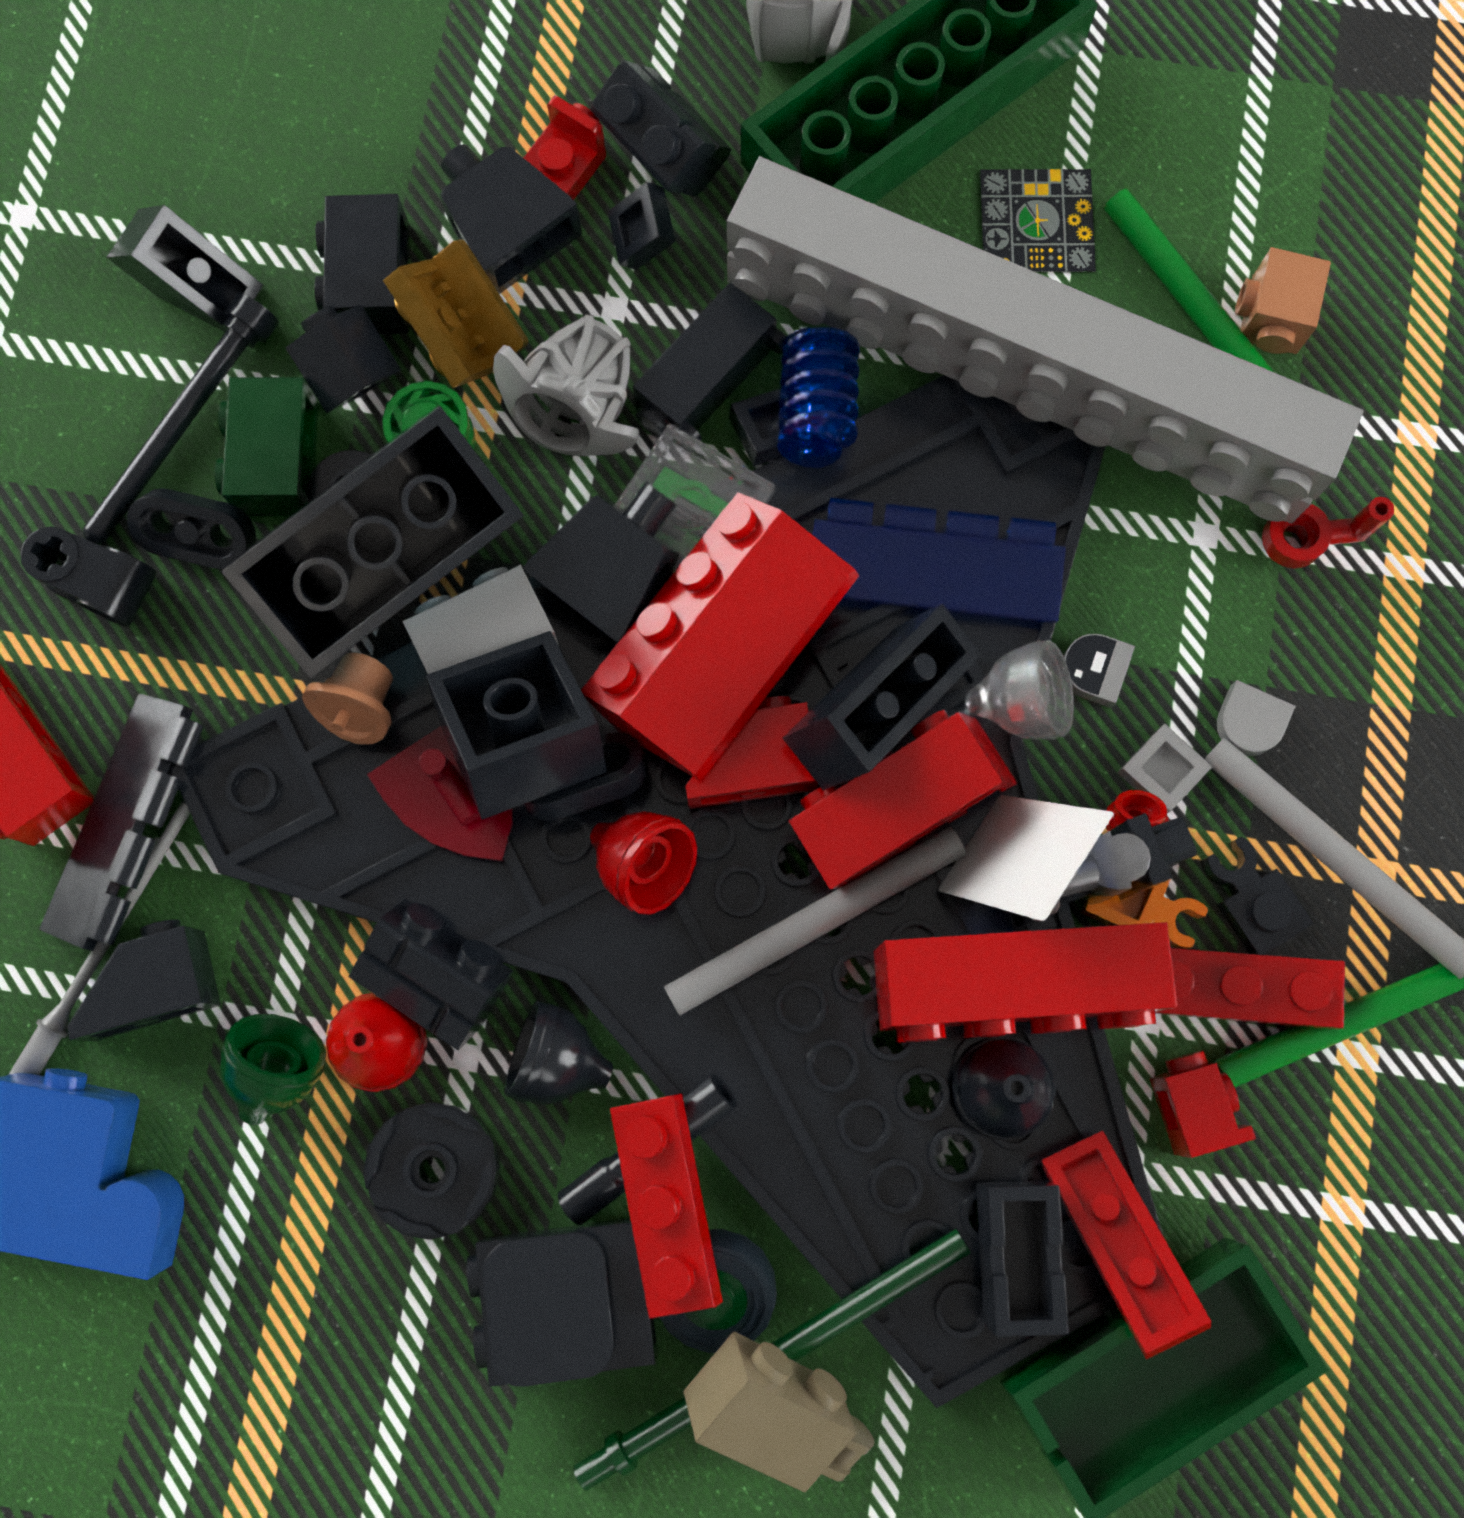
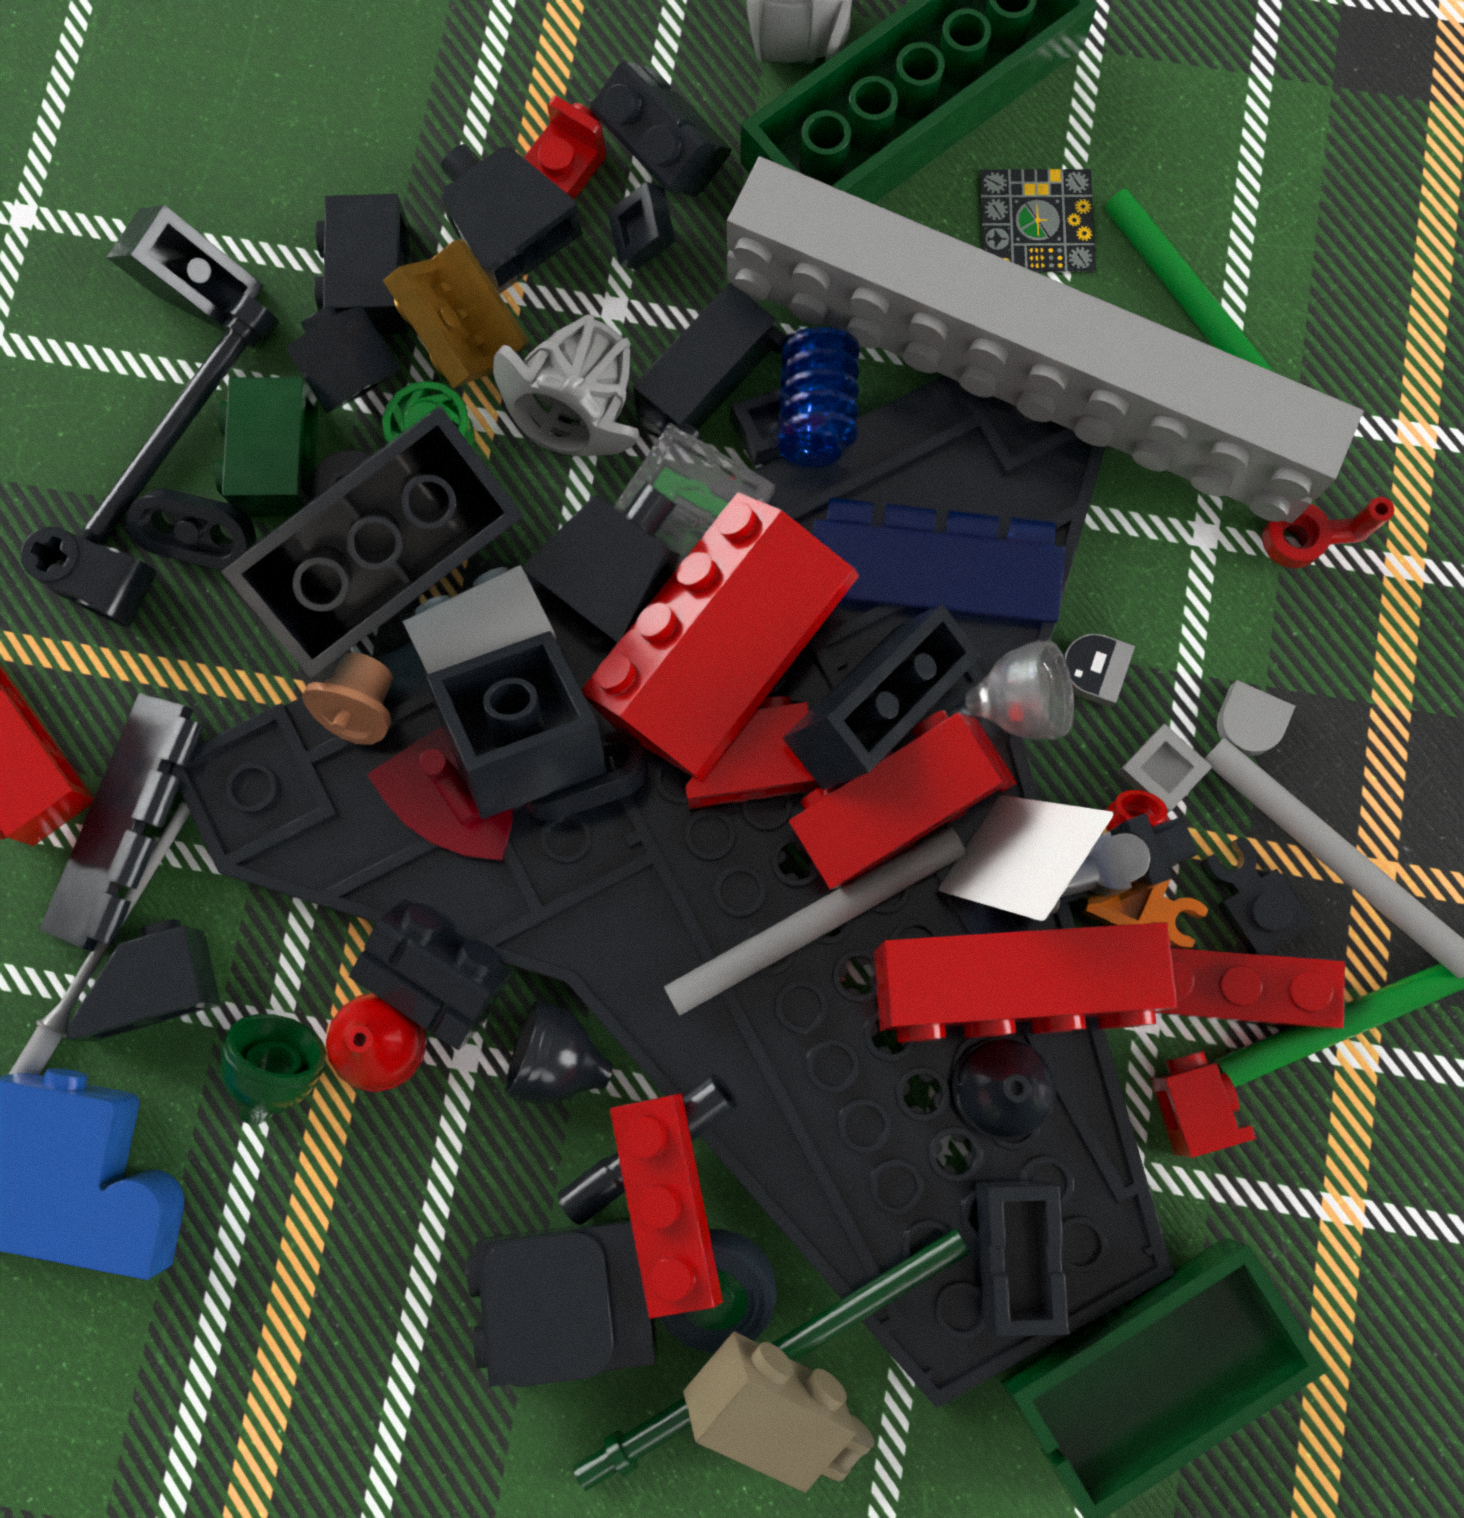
black plate [363,1102,500,1240] -> none
red helmet [590,811,697,915] -> none
red plate [1042,1130,1212,1359] -> none
nougat brick [1235,247,1331,354] -> none

